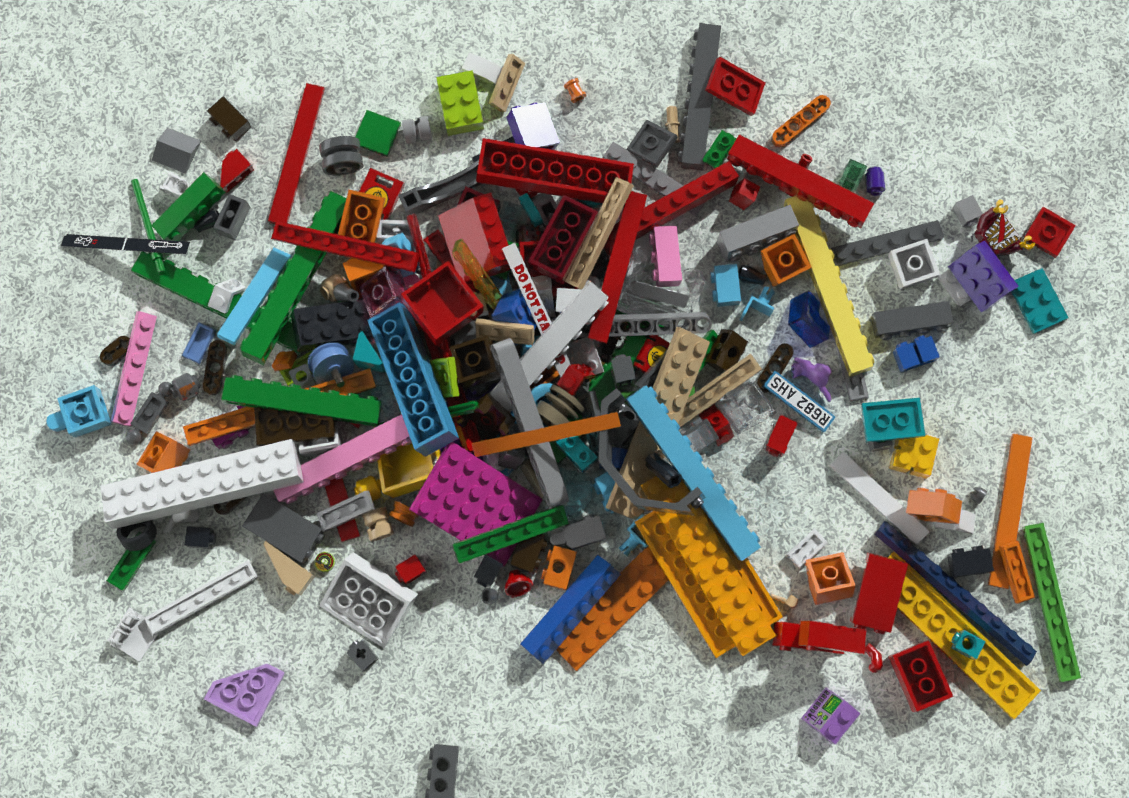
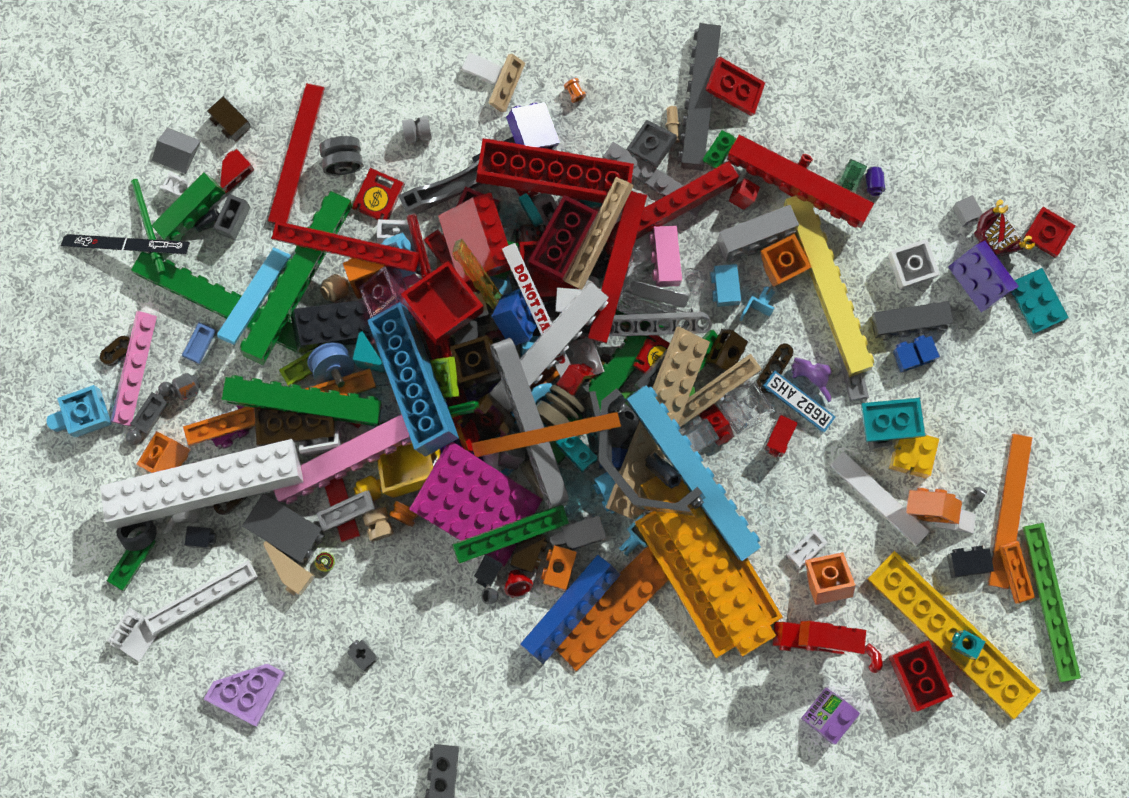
dark brown beam [203,340,227,395] -> none
white bracket [208,279,246,313] -> none
orange plate [272,350,297,371] -> none
dark grey bracket [289,364,316,389] -> none
white slope [319,552,418,648] -> none
dark grey cone [333,283,359,302] -> none
orange slope [338,190,386,243] -> none
green tile [355,110,402,157] -> none
red brick [395,554,427,584] -> none
lime brick [436,70,484,136] -> none
tan tile [475,318,534,345] -> none
white bracket [532,275,556,317] -> none
dark brown axle [602,321,628,355] -> none
dark grey brick [610,355,636,390] -> none
black cone [738,264,767,286] -> none
tan hand [770,594,799,608] -> none
orange beam [772,95,831,147] -> none
clear blue panel [788,290,830,348] -> none
dark grey plate [831,220,944,266] -> none
red panel [850,552,908,635] -> none
dark blue plate [874,521,1037,666] -> none
white plate [937,269,972,308] -> none

